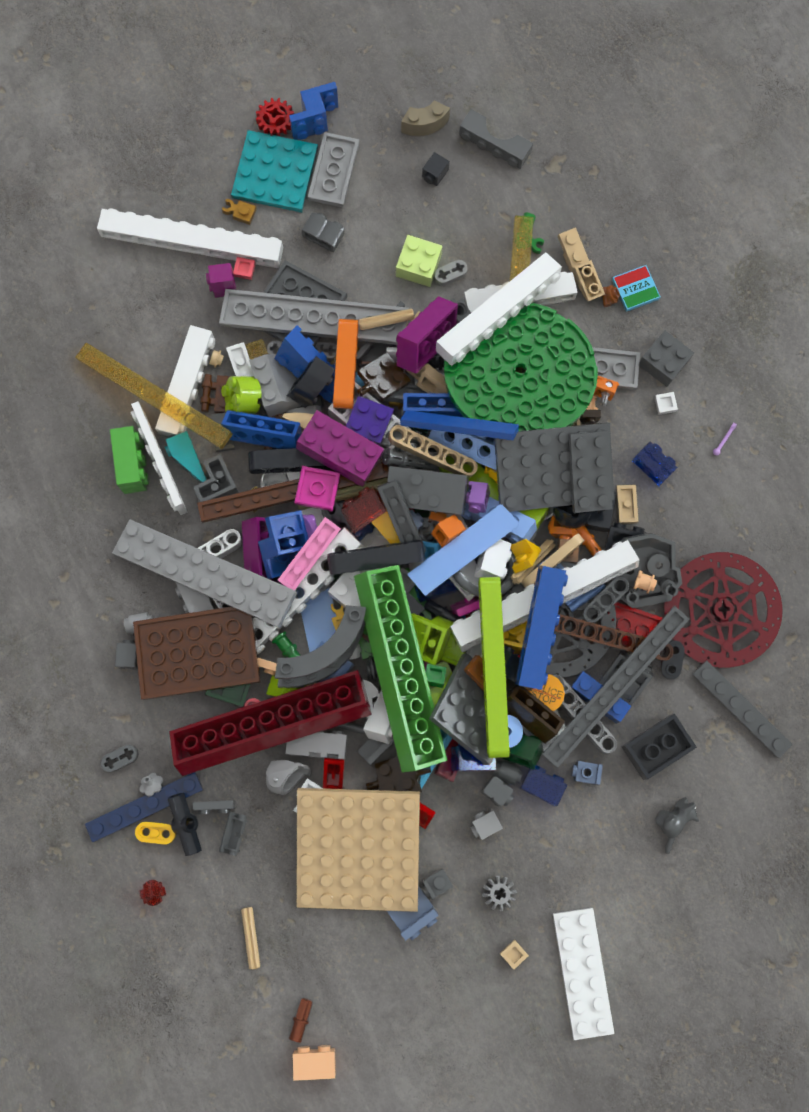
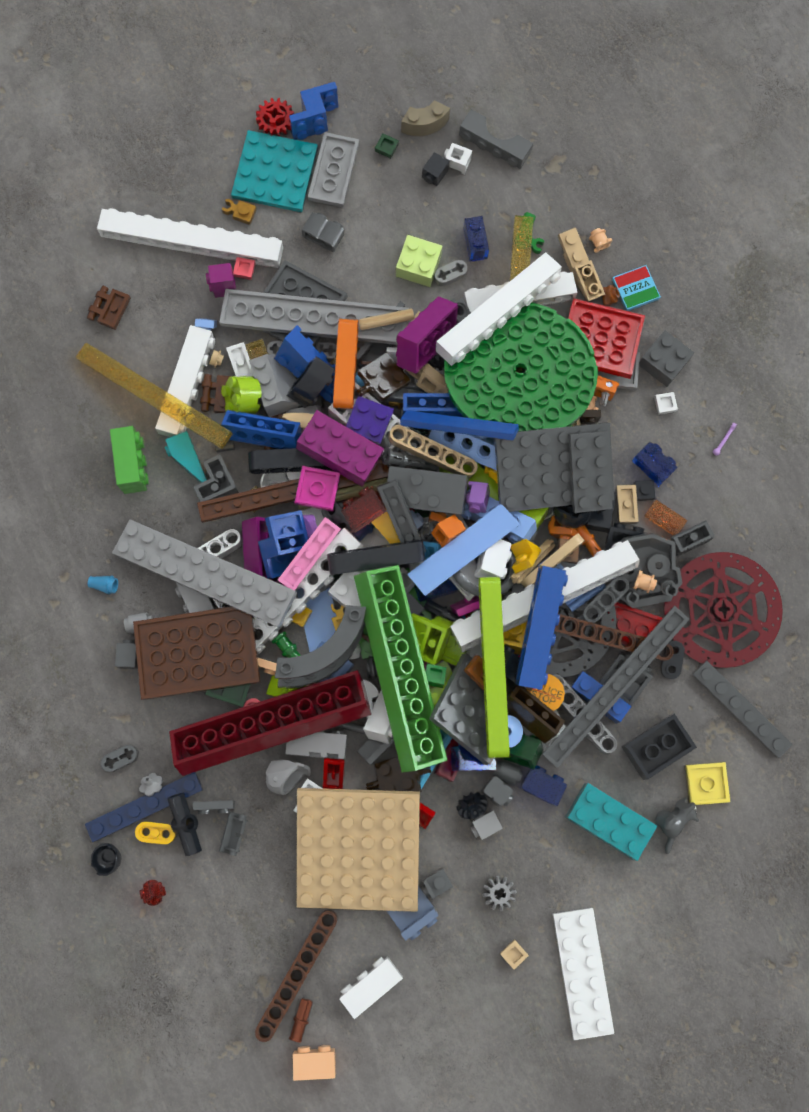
white plate [131,401,188,515] -> none
tan axle [241,907,260,969] -> none
sand blue brick [571,761,603,785] -> none
none -> reddish brown plate [87,285,131,330]
none -> dark azure cone [88,576,118,595]
none -> black hair [91,843,122,876]
none -> light blue plate [195,318,217,331]
none -> reddish brown beam [255,910,338,1042]
none -> yellow tile [292,607,312,628]
none -> white brick [339,956,403,1019]
none -> dark green plate [375,133,399,159]
none -> white brick [443,143,472,175]
none -> black gear [456,792,488,819]
none -> clear blue brick [463,216,489,262]
none -> teal brick [565,783,657,861]
none -> plate [568,298,645,379]
none -> light nougat brick [589,228,613,253]
none -> black plate [634,480,656,501]
none -> clear orange plate [644,499,687,536]
none -> dark grey brick [669,520,714,557]
none -> light yellow tile [685,762,730,805]

